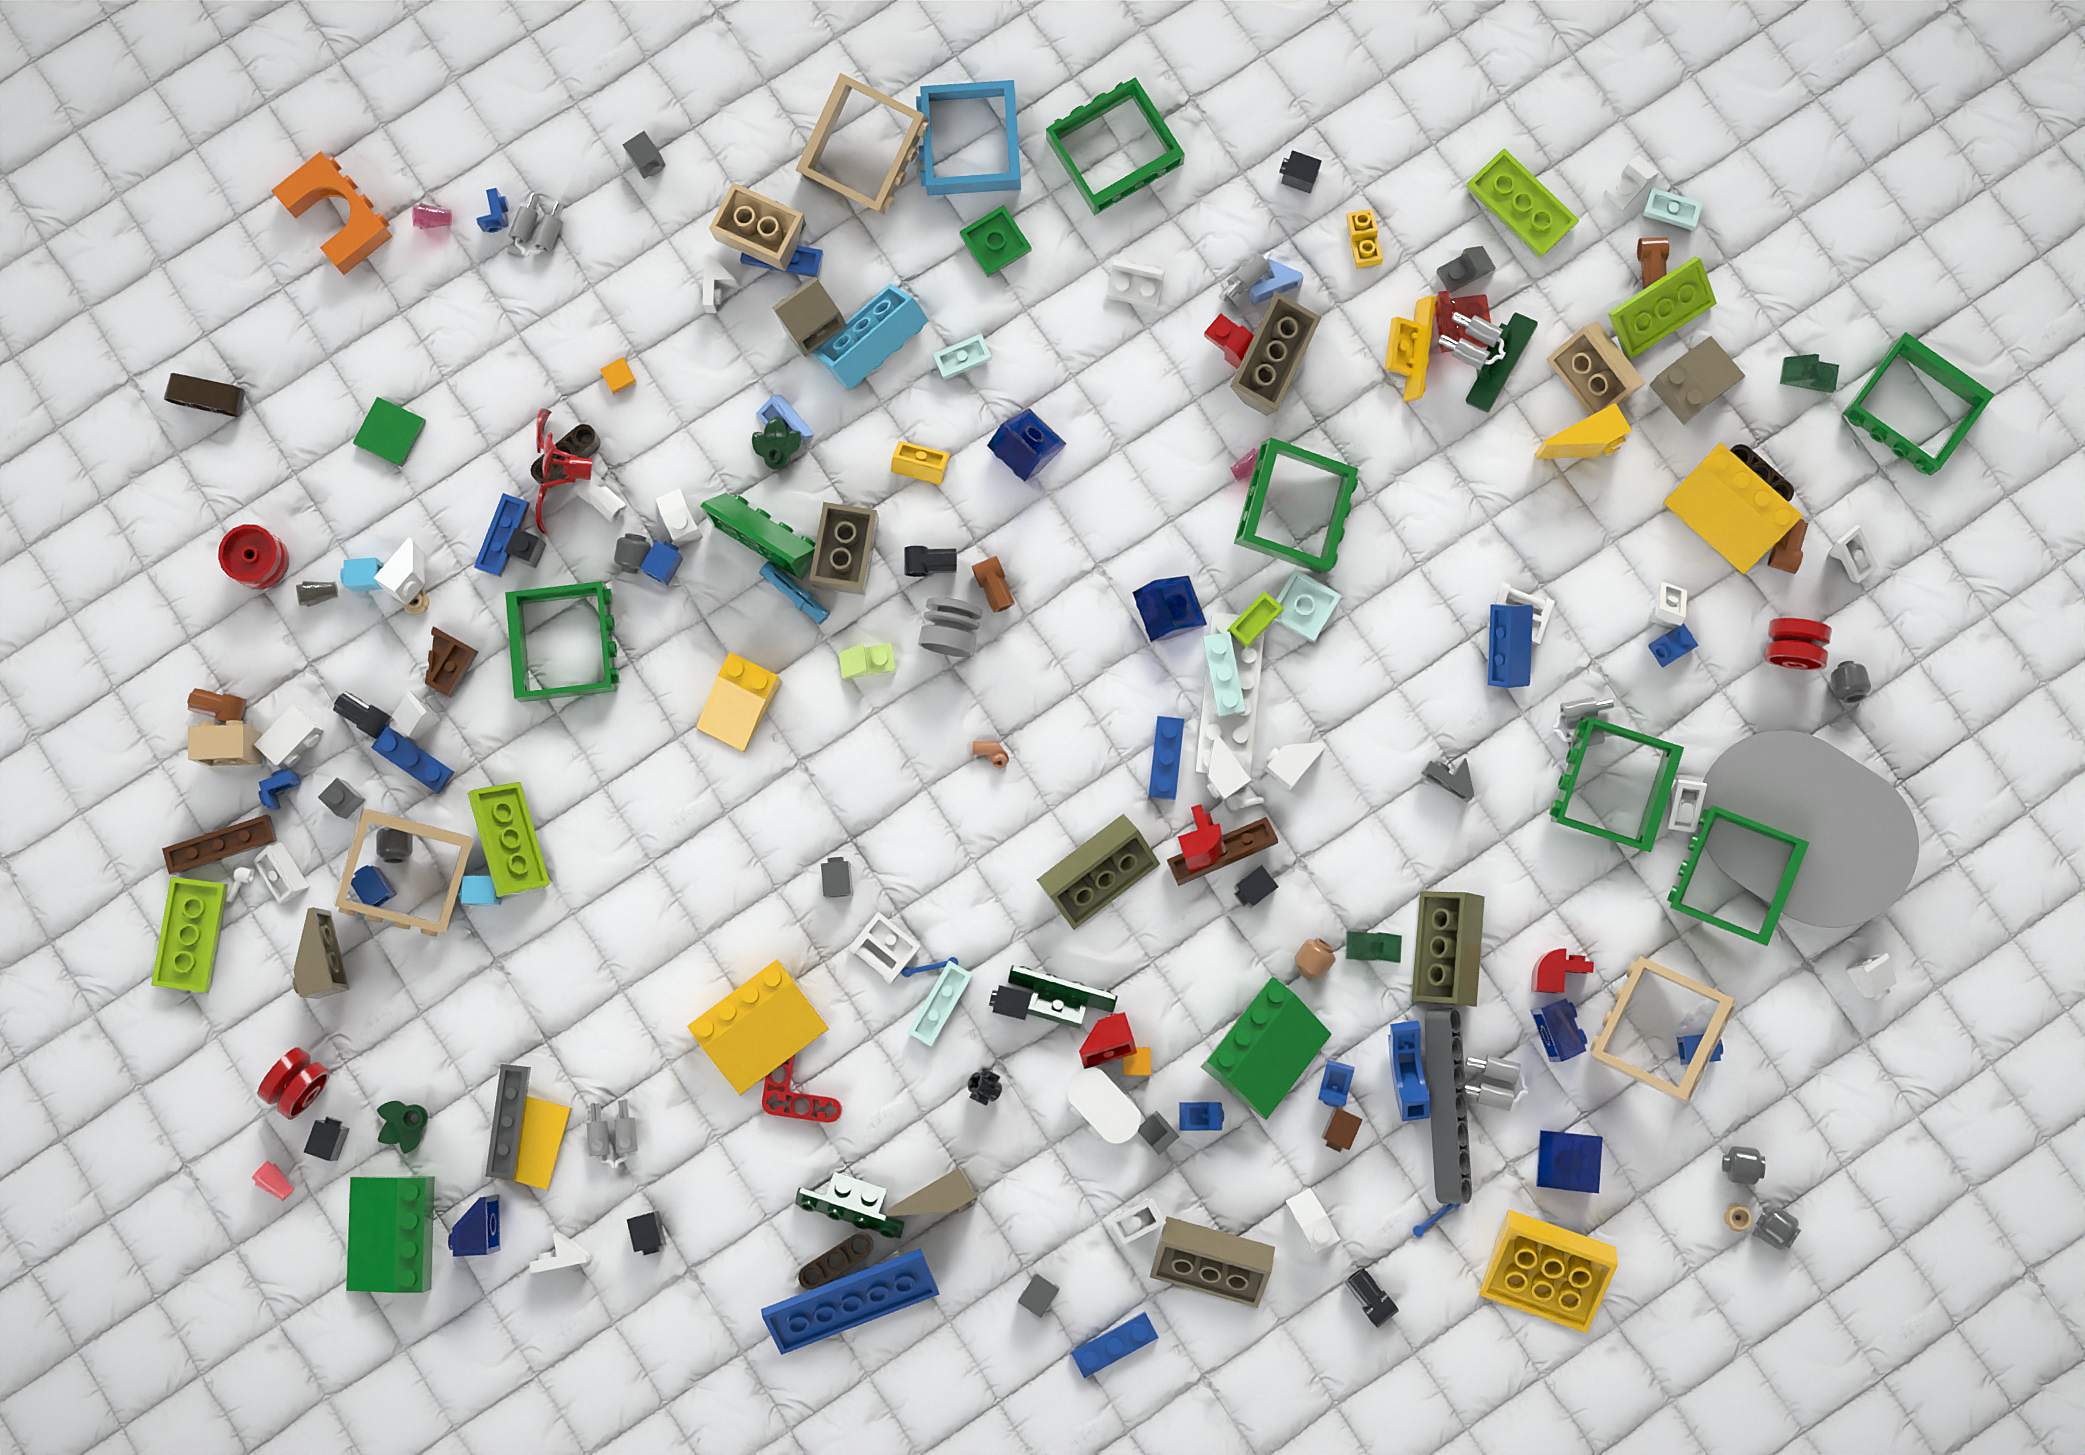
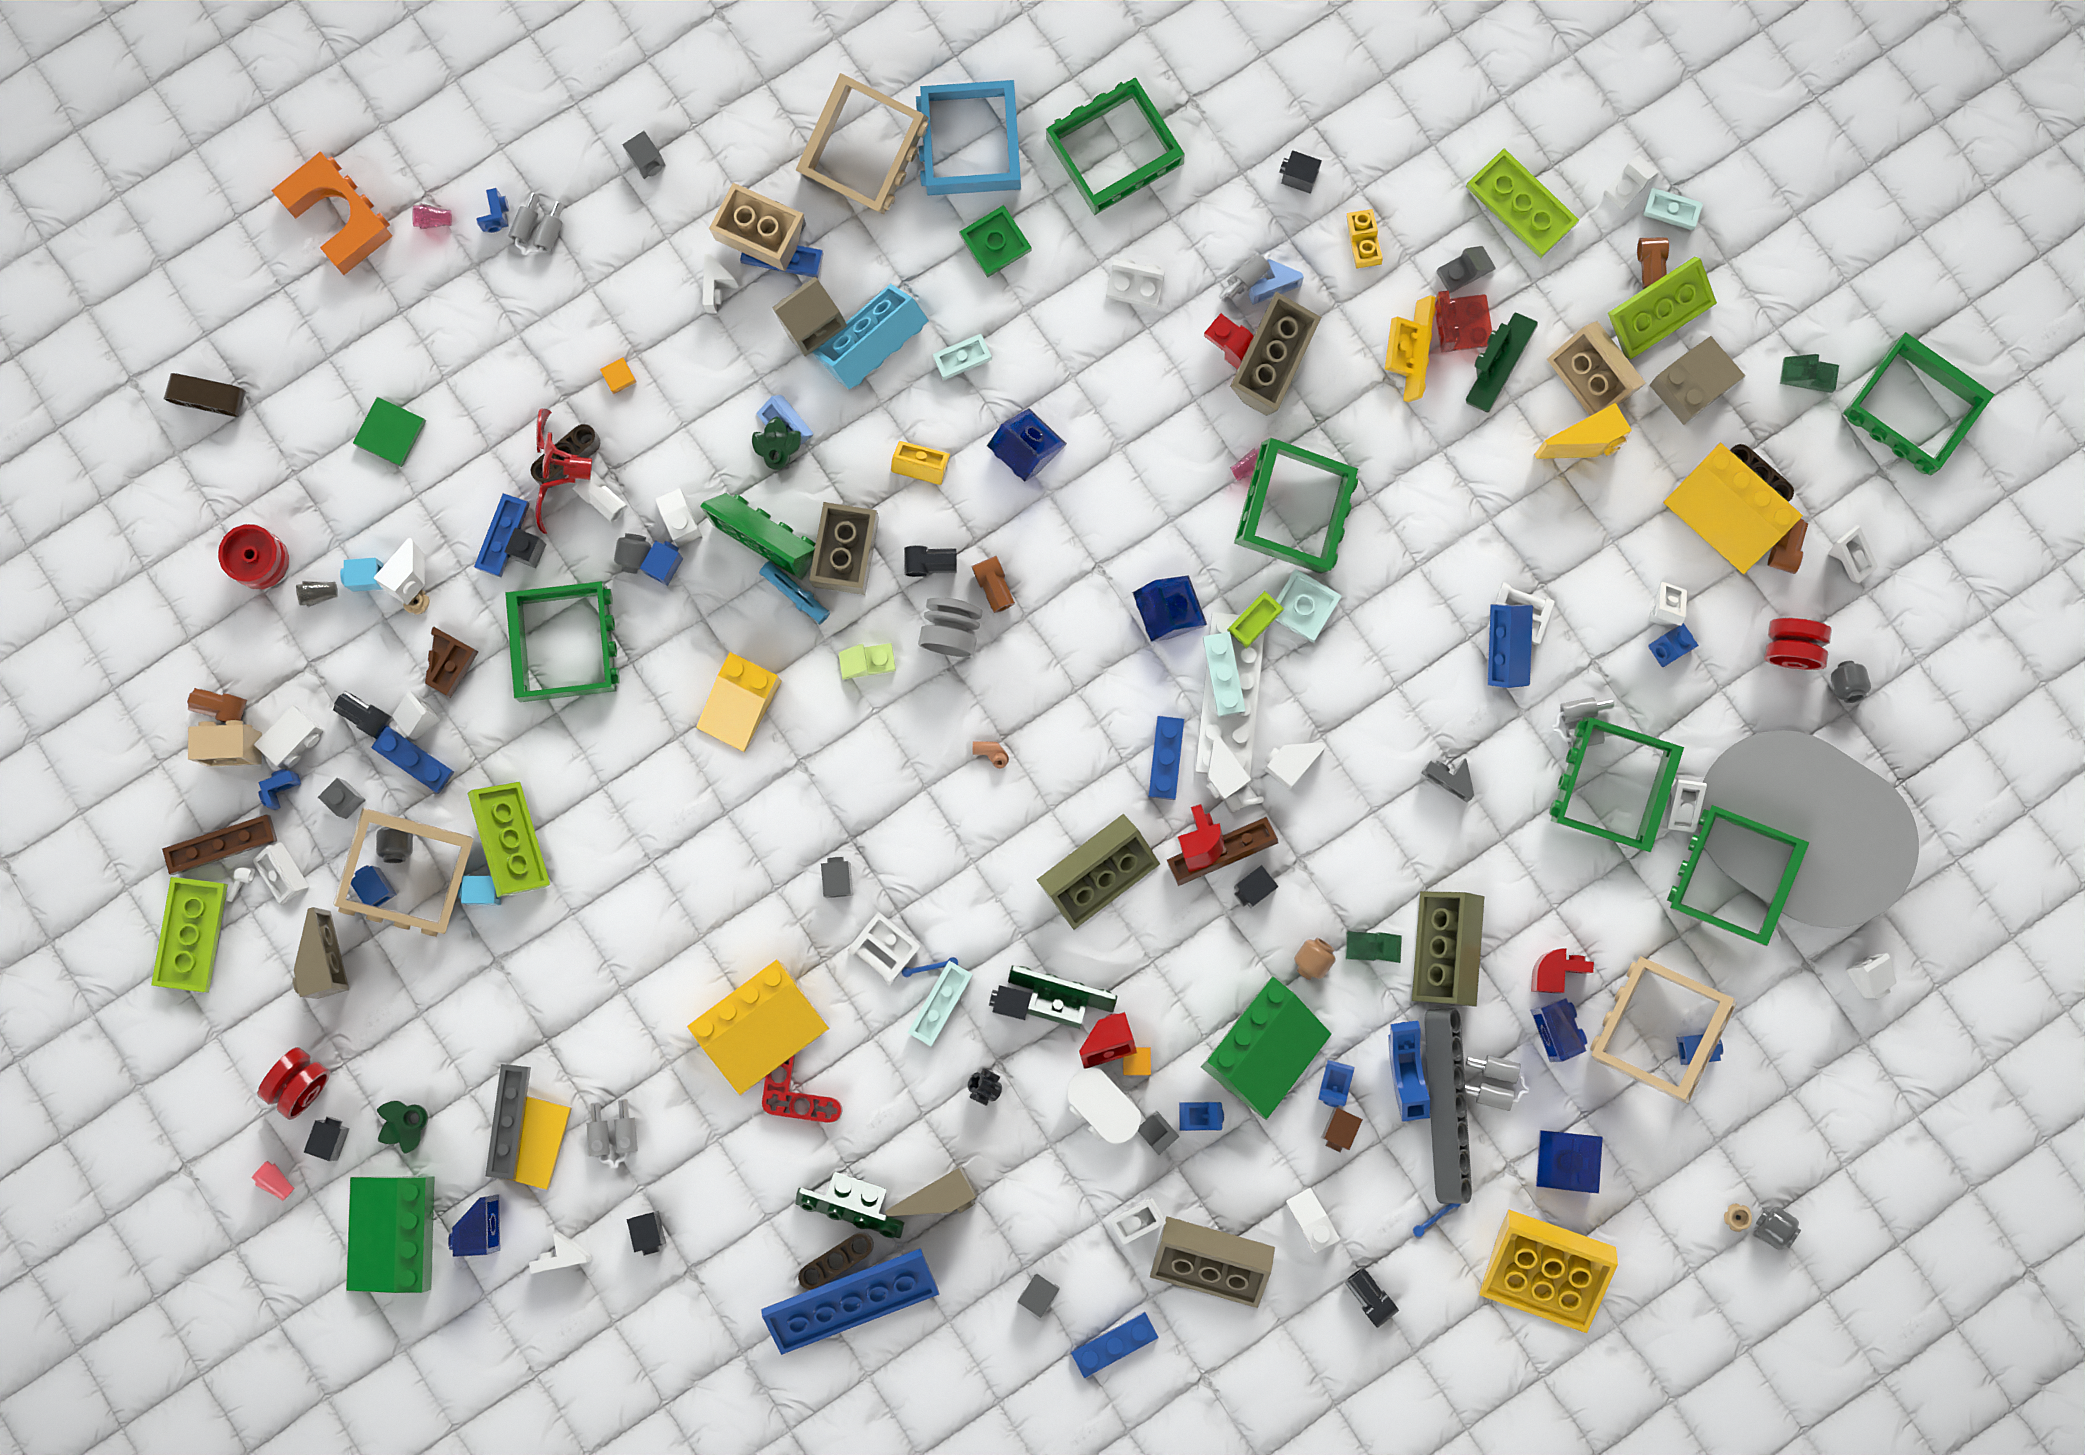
light grey piece [1439,312,1506,371] -> none
dark grey head [1722,1146,1766,1185] -> none

